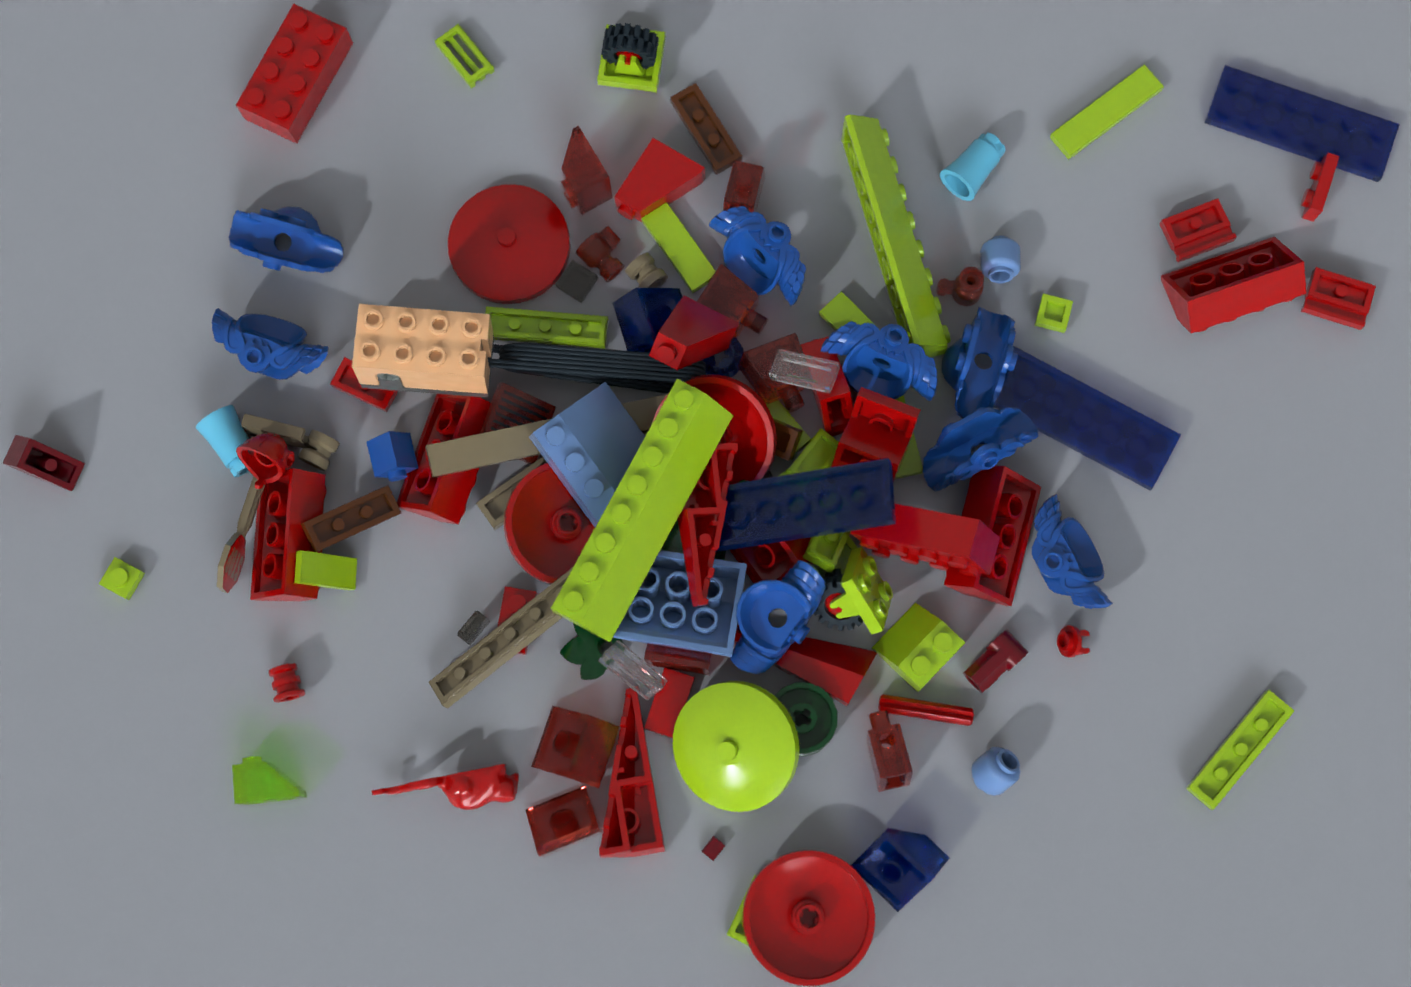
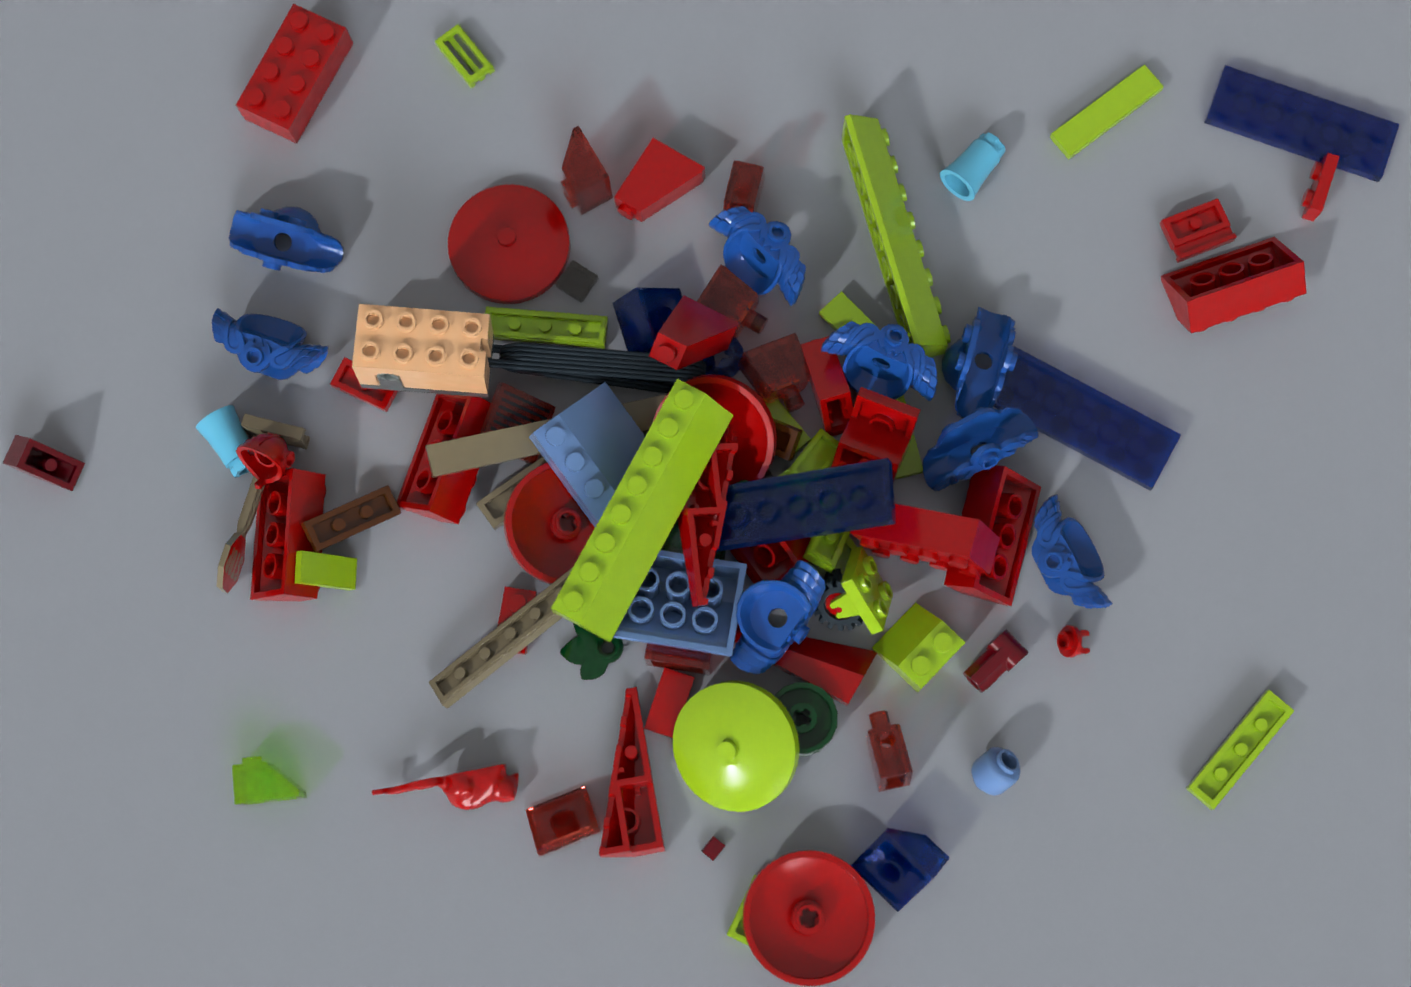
lime plate [99,557,145,600] -> none
red bush [268,663,306,703] -> none
dark tan wheel [298,429,340,471] -> none
blue brick [366,431,418,482] -> none
clear smoke tile [457,610,490,646] -> none
clear red slope [531,706,619,789] -> none
clear red piece [576,226,625,282] -> none
plate [597,23,666,92] -> none
clear tile [598,640,668,701] -> none
dark tan wheel [625,252,668,296] -> none
lime tile [641,202,718,293] -> none
reddish brown plate [670,83,742,175] -> none
clear tile [769,349,840,393] -> none
red axle [878,694,974,726] -> none
clear red piece [936,267,984,306] -> none
medium blue head [980,235,1021,283] -> none
lime plate [1034,293,1073,333] -> none
red plate [1301,267,1376,330] -> none

